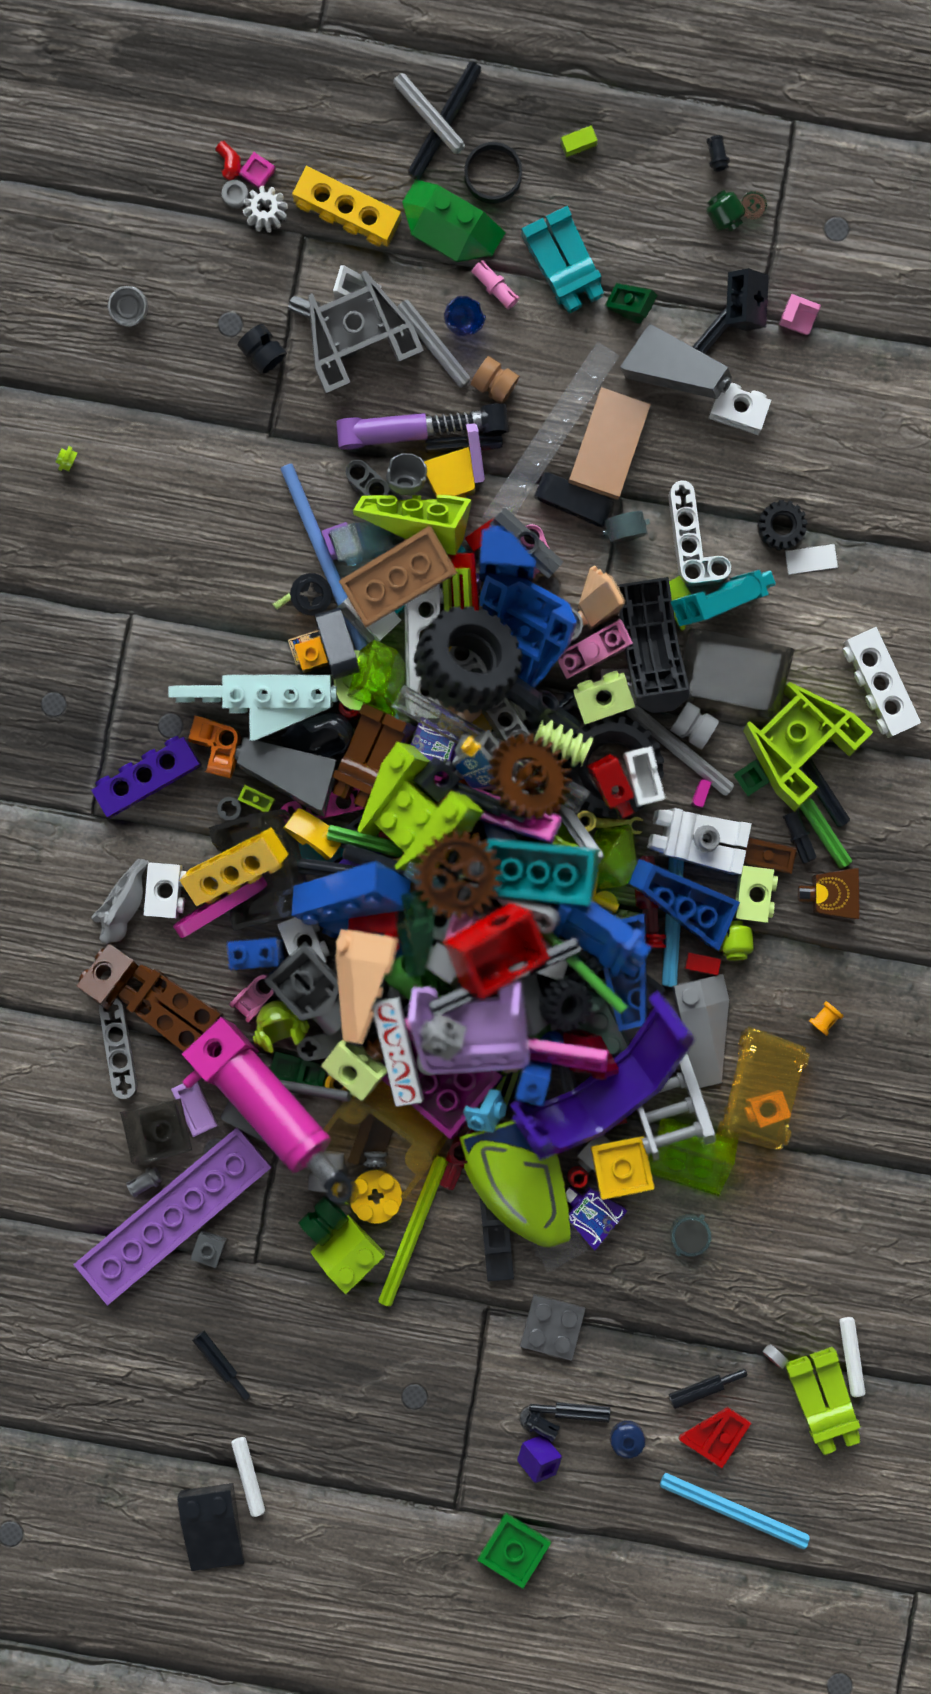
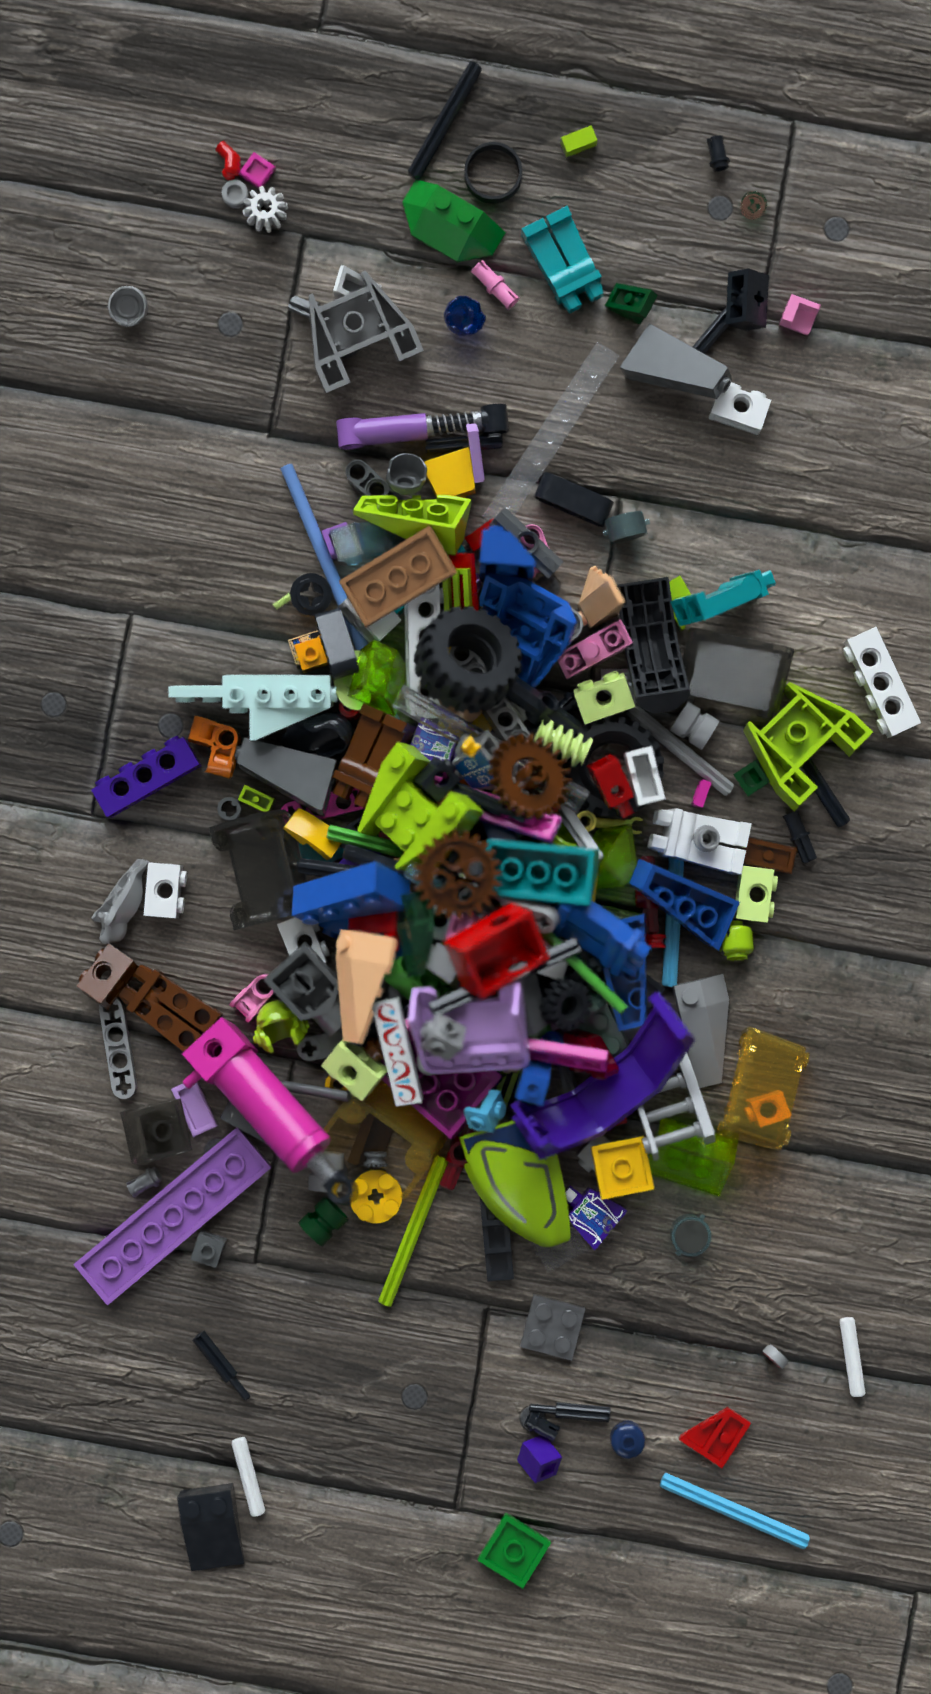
lime plate [55,446,77,472] -> none
dark pink beam [173,876,267,938] -> none
yellow brick [179,827,288,906] -> none
blue hips [227,938,286,970] -> none
black wheel [237,324,287,375] -> none
dark green slope [269,1051,326,1087] -> none
yellow brick [292,166,402,247] -> none
lime slope [310,1214,385,1294] -> none
light grey axle [393,73,465,154] -> none
light grey axle [397,300,470,388] -> none
medium nougat wheel [470,356,520,404] -> none
red pin [567,1166,588,1188] -> none
medium nougat tile [568,387,651,500] -> none
light orange plate [595,891,619,915] -> none
white beam [669,481,731,586] -> none
black axle [669,1369,748,1409] -> none
red piece [684,952,721,975] -> none
dark green head [706,190,746,232] -> none
black tyre [757,500,807,551] -> none
white sticker [785,544,838,574] -> none
lime hips [785,1347,861,1455] -> none
reddish brown torso [798,868,859,919] -> none
bright green axle [800,798,852,869] -> none
light orange bush [809,1001,844,1036] -> none

